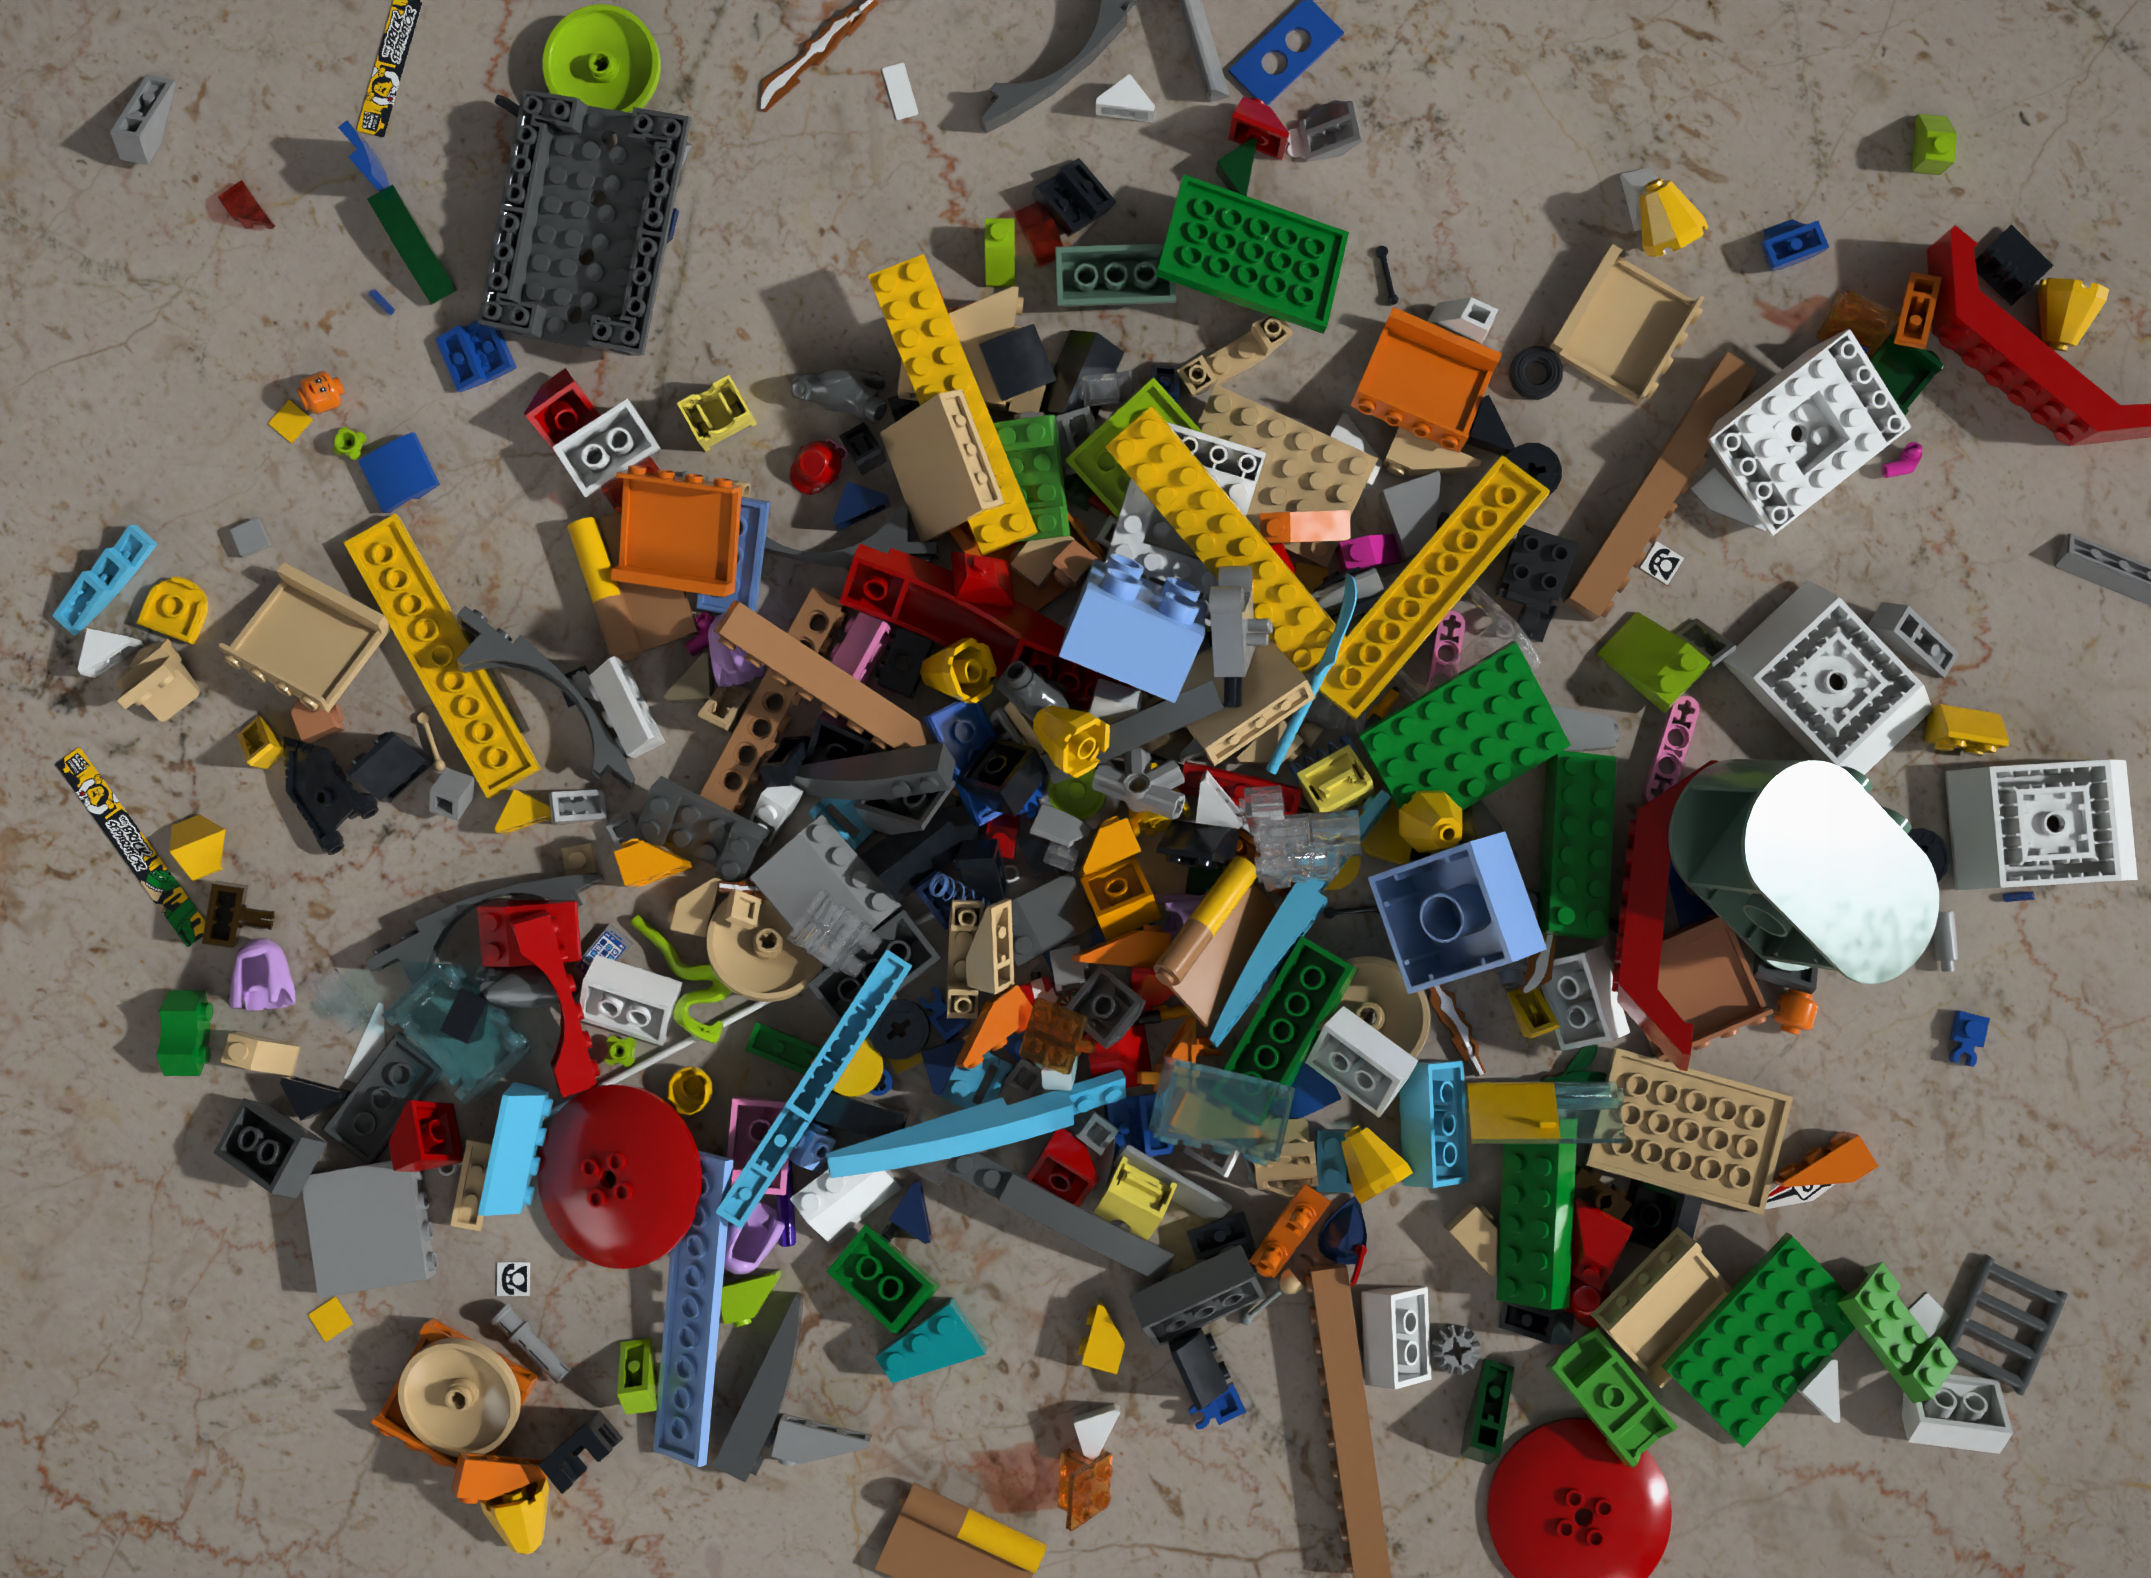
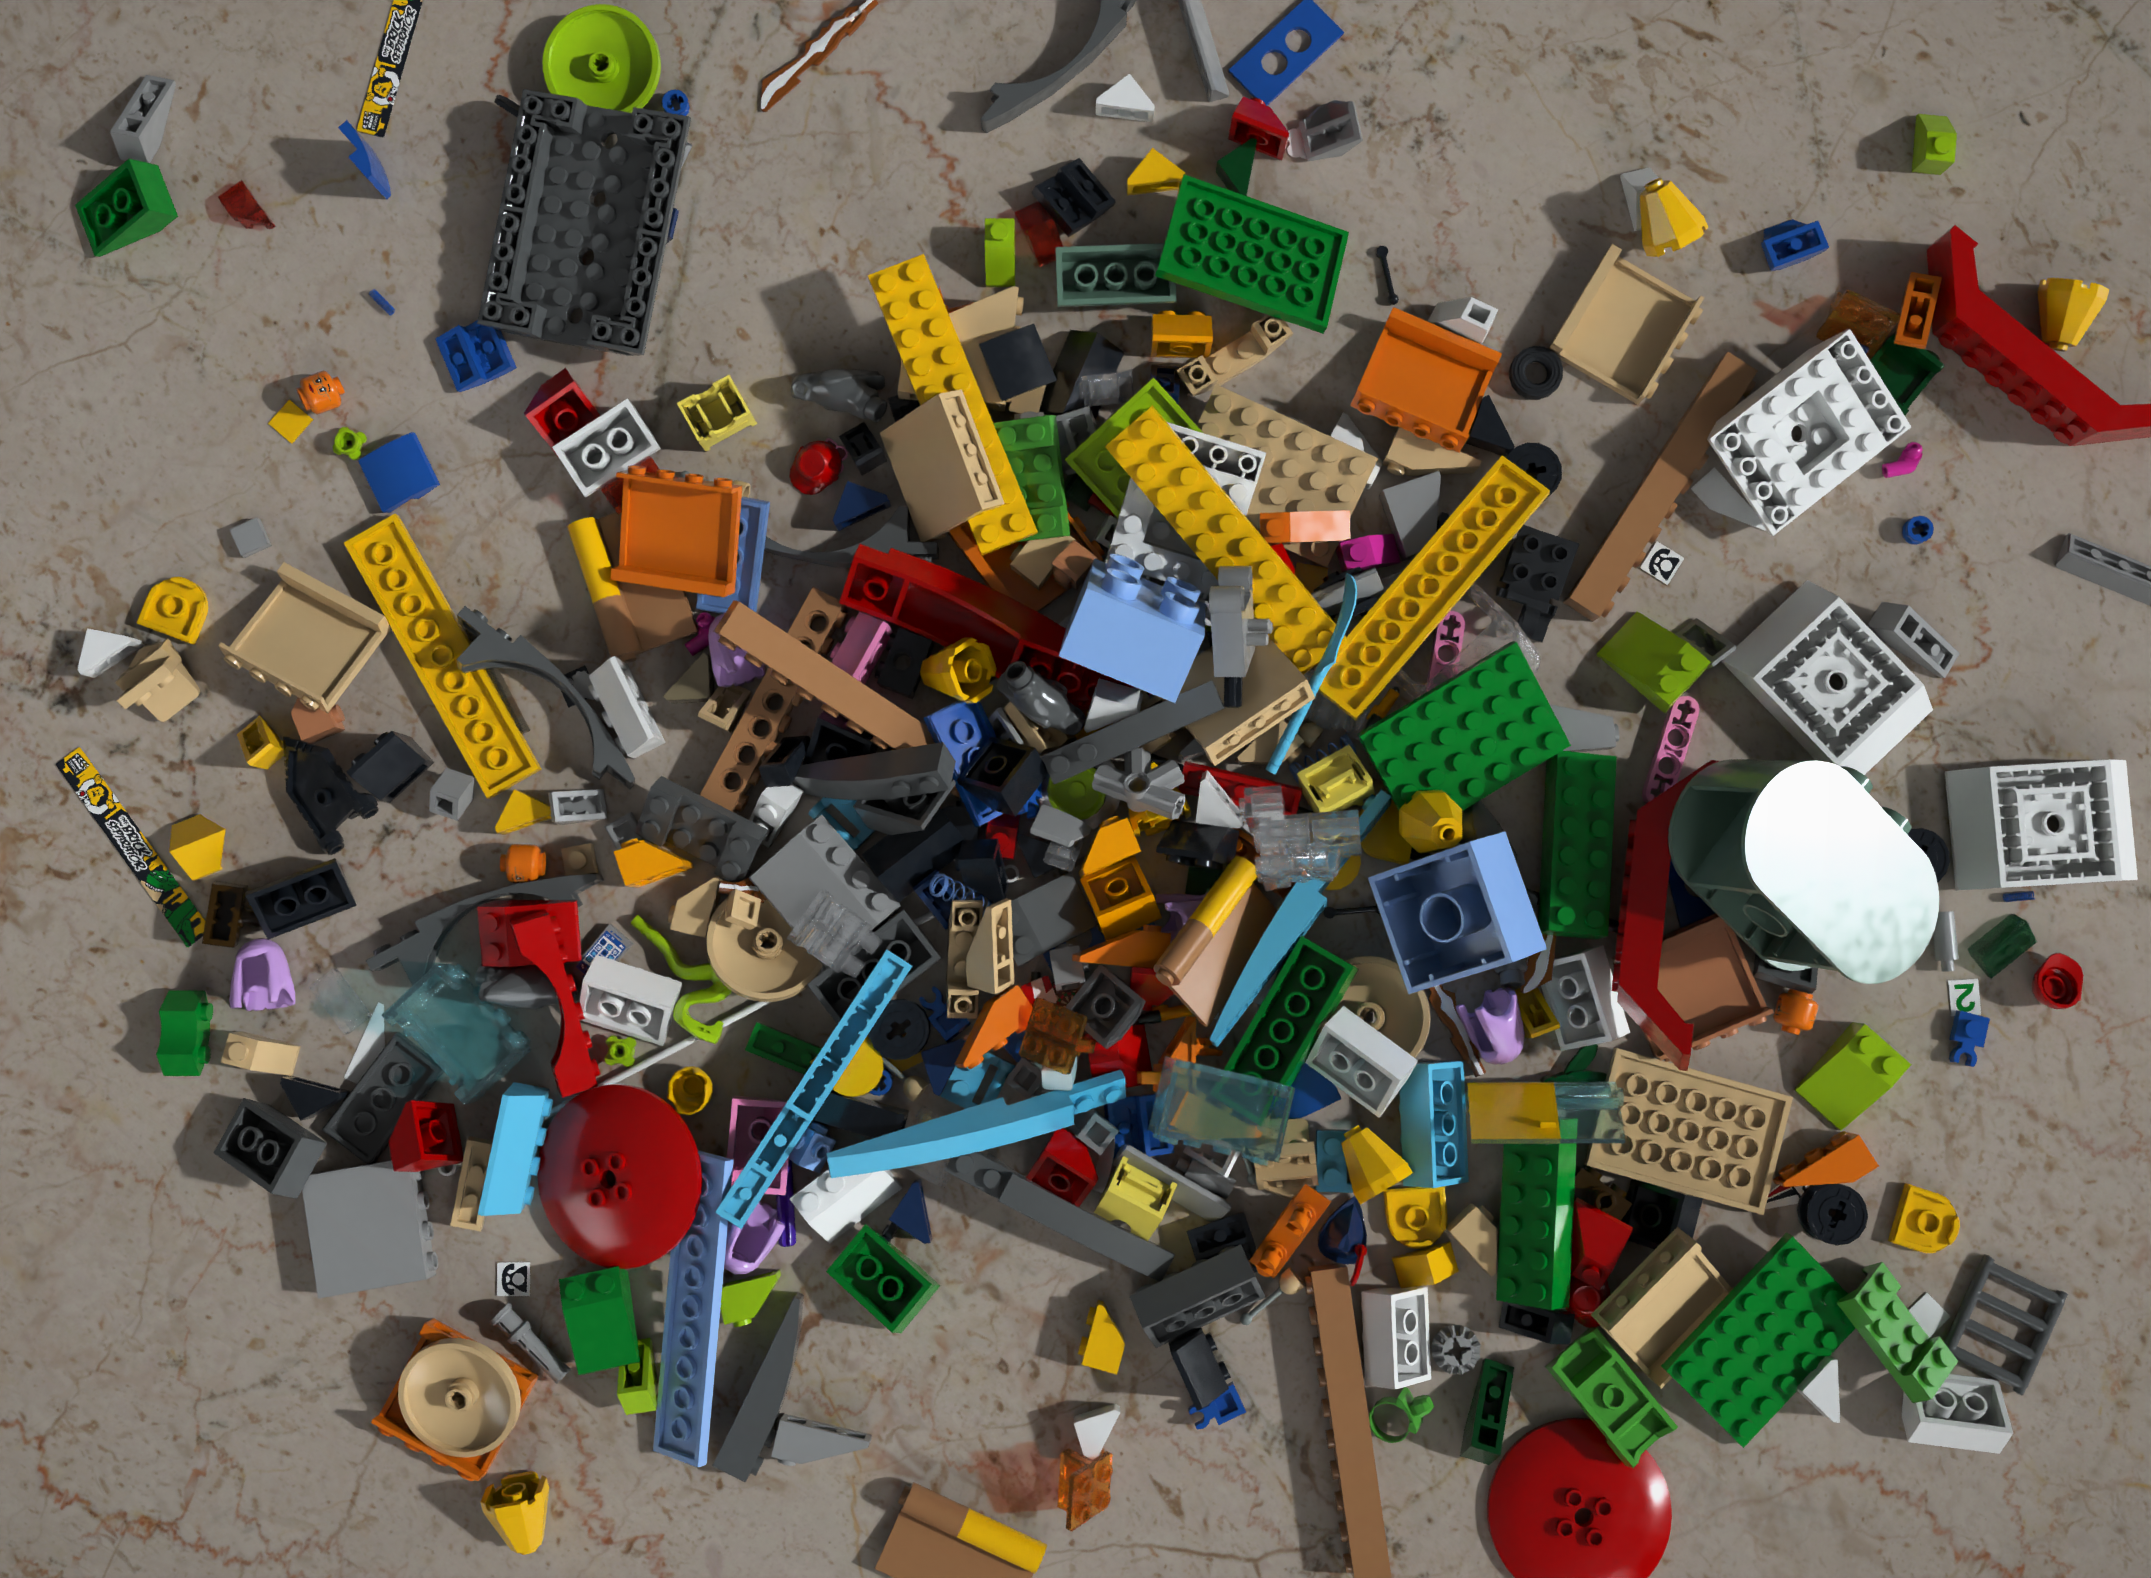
medium azure slope [52,525,157,635] -> none
yellow sticker [308,1296,353,1343] -> none
dark green slope [367,184,457,305] -> none
tan hinge [417,712,445,771] -> none
black slope [440,988,489,1044] -> none
orange slope [451,1452,547,1504] -> none
black panel [538,1411,623,1494] -> none
teal wedge [875,1298,987,1383] -> none
white sticker [882,63,919,120] -> none
red slope [951,551,1015,610] -> none
yellow cone [1033,705,1110,778] -> none
yellow slope [1924,704,2009,756] -> none
black hinge [1975,224,2054,306] -> none
none -> green slope [75,158,178,257]
none -> black slope [245,858,357,940]
none -> orange head [500,844,546,883]
none -> green slope [559,1266,640,1375]
none -> blue bush [662,89,690,116]
none -> tan hinge [882,1056,929,1102]
none -> yellow slope [1126,148,1186,196]
none -> light orange slope [1151,310,1213,359]
none -> light grey cylinder [1175,1157,1236,1199]
none -> bright green piece [1369,1387,1434,1443]
none -> yellow tile [1383,1186,1448,1249]
none -> yellow slope [1392,1241,1459,1288]
none -> lavender hair [1456,988,1525,1065]
none -> lime slope [1794,1022,1912,1131]
none -> black piece [1797,1183,1868,1246]
none -> yellow tile [1888,1183,1960,1253]
none -> blue bush [1902,516,1934,545]
none -> white sticker [1948,979,1981,1017]
none -> clear green slope [1967,914,2037,979]
none -> red hat [2032,953,2084,1009]

